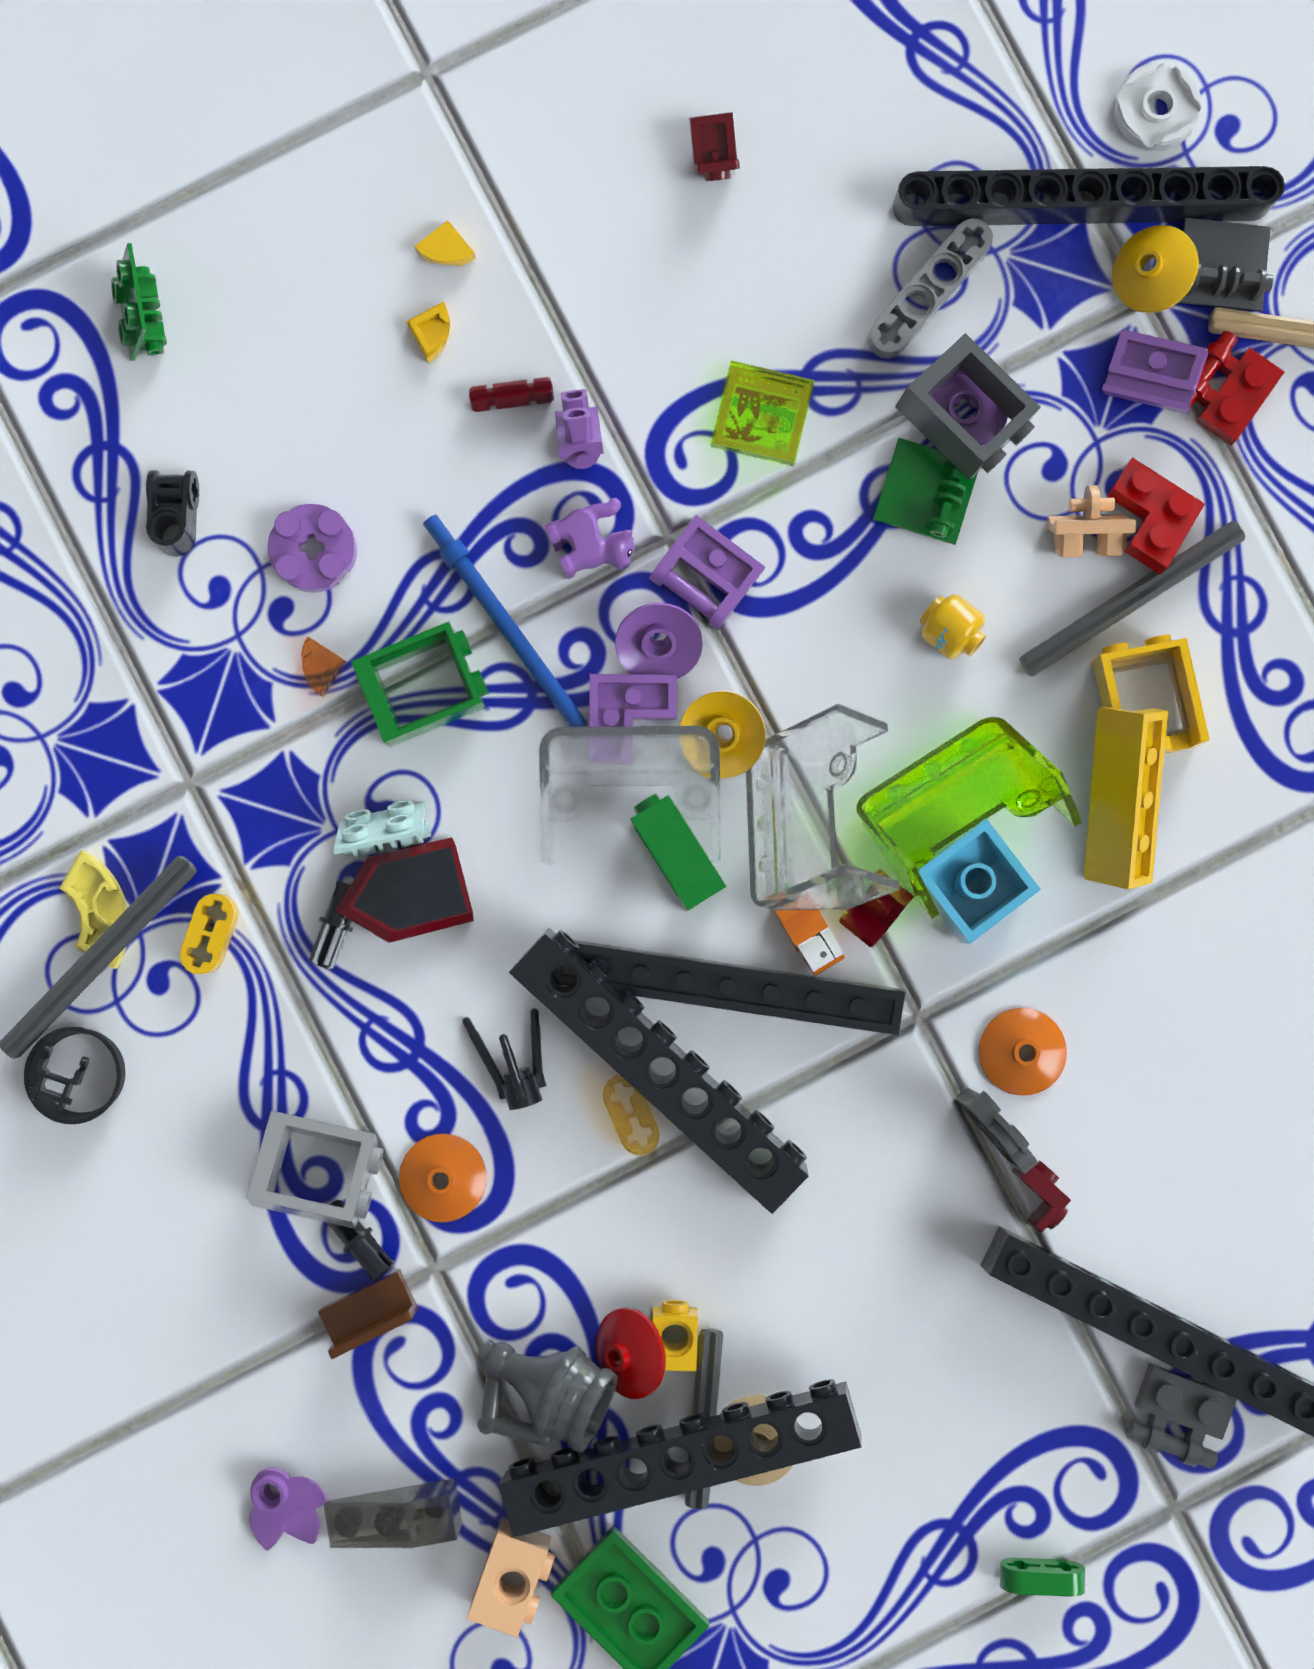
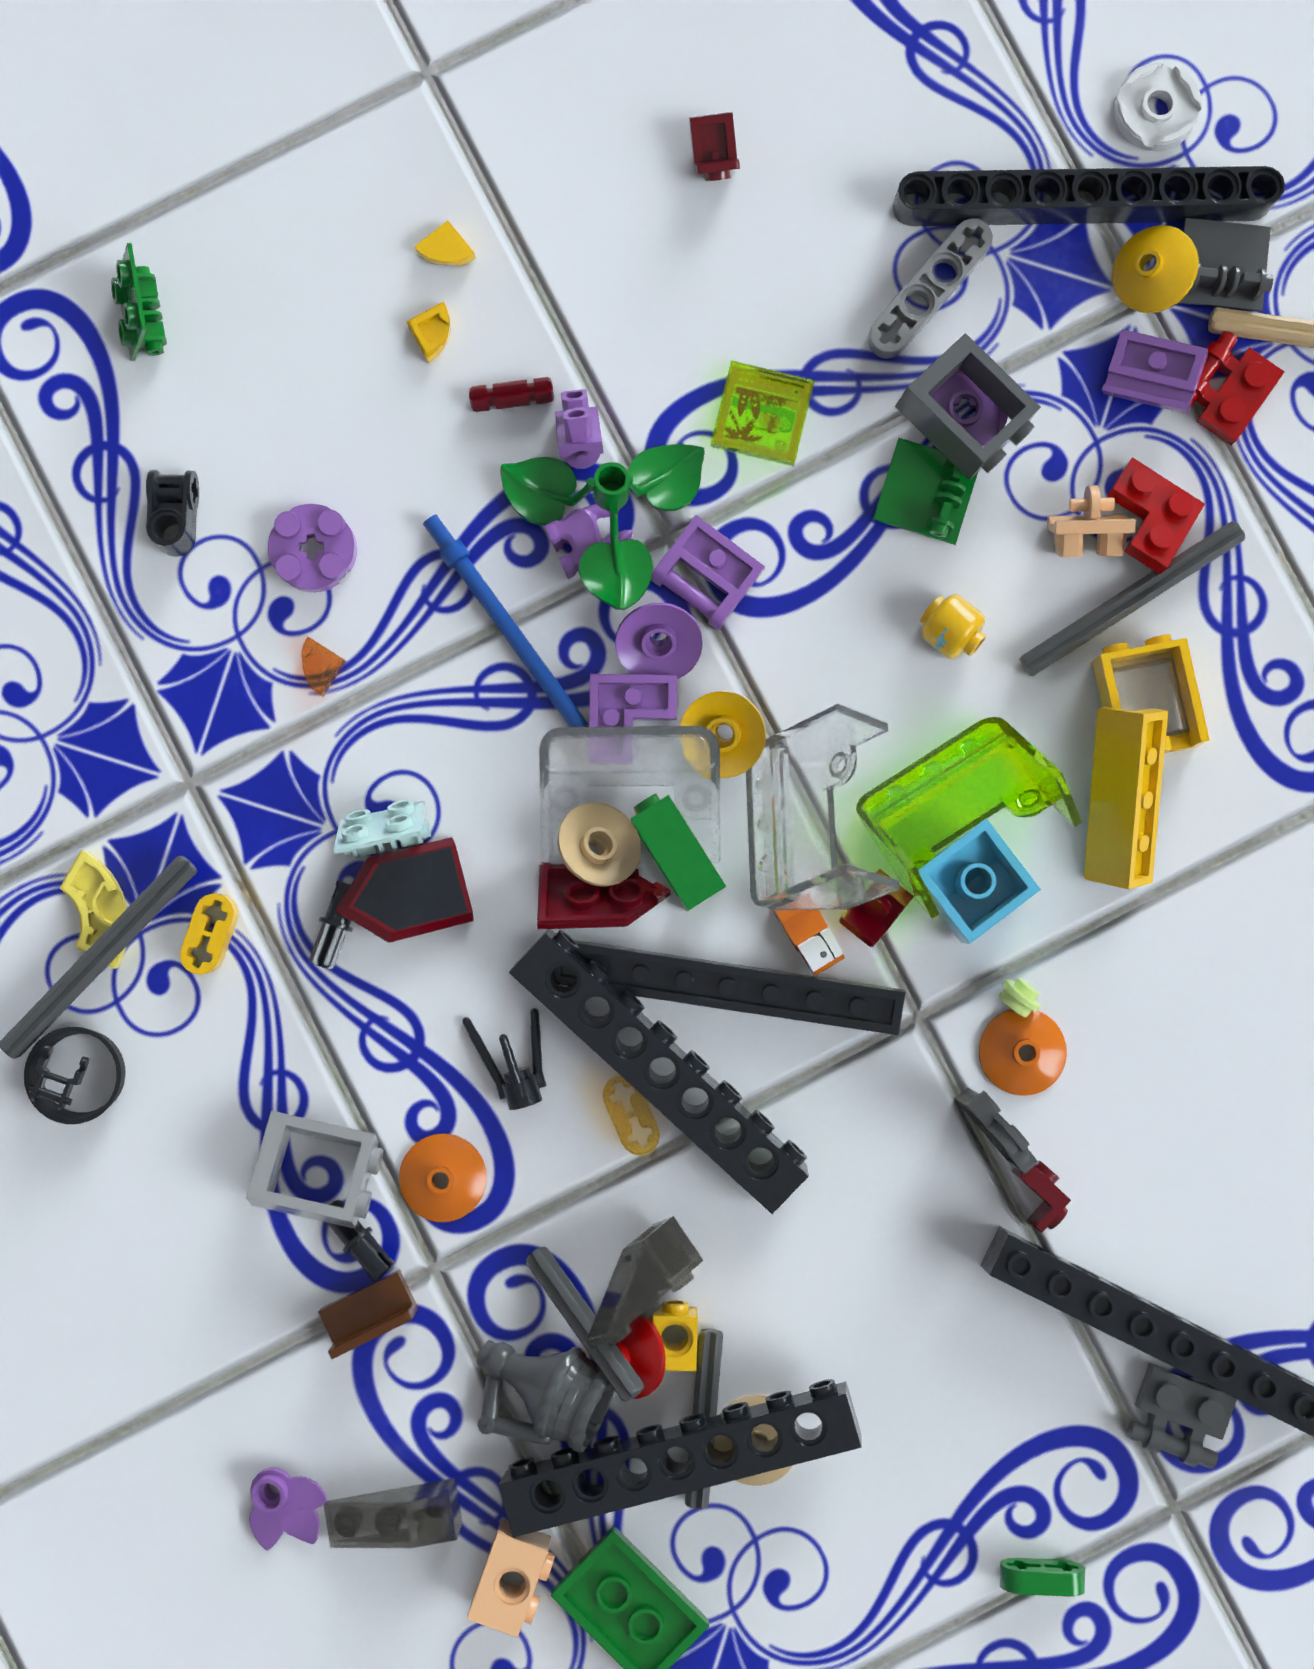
green window [351,621,489,747] -> none
none -> green plant [500,444,705,610]
none -> dark grey axle [526,1247,644,1402]
none -> dark red tile [537,864,671,930]
none -> tan dish [557,803,641,887]
none -> clear smoke slope [586,1216,704,1347]
none -> yellowish green plate [999,977,1041,1017]

